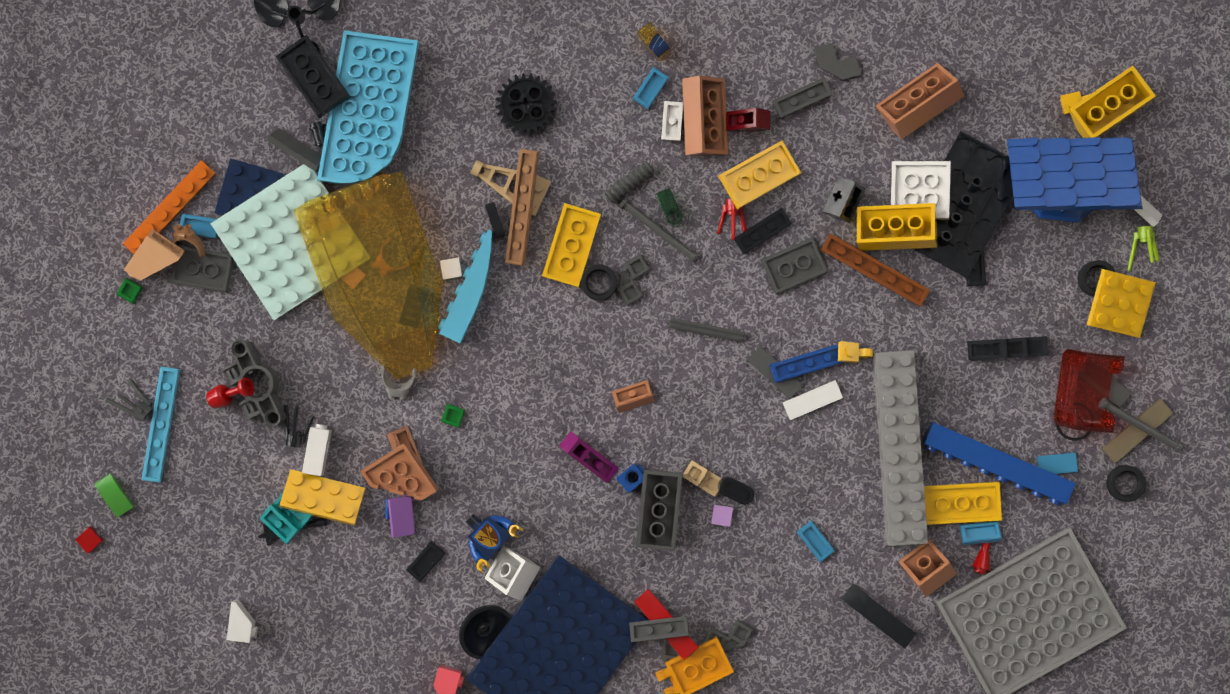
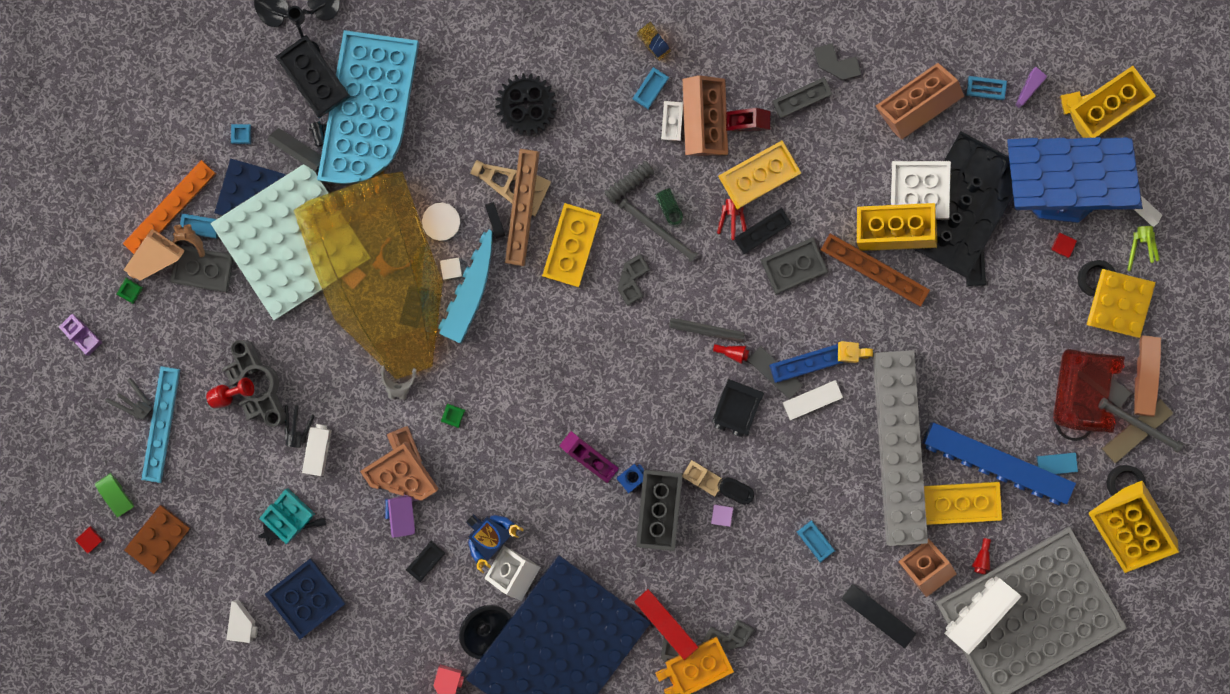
yellow plate [280,469,365,526] -> none
black tyre [581,264,617,301] -> none
nougat slope [612,380,655,413] -> none
dark grey plate [629,616,690,642] -> none
brick [823,176,866,223] -> none
dark azure tile [960,521,1002,545] -> none
black slope [967,336,1049,360] -> none
none -> medium lavender slope [59,314,102,356]
none -> dark orange plate [124,505,191,574]
none -> dark azure tile [231,124,251,144]
none -> dark blue plate [265,558,346,640]
none -> white tile [422,203,460,241]
none -> black panel [711,379,765,438]
none -> red cone [713,344,749,364]
none -> white slope [944,577,1021,654]
none -> dark azure tile [966,76,1007,100]
none -> medium lavender slope [1016,67,1047,108]
none -> red tile [1051,233,1077,258]
none -> yellow slope [1089,481,1179,573]
none -> nougat slope [1134,335,1161,417]

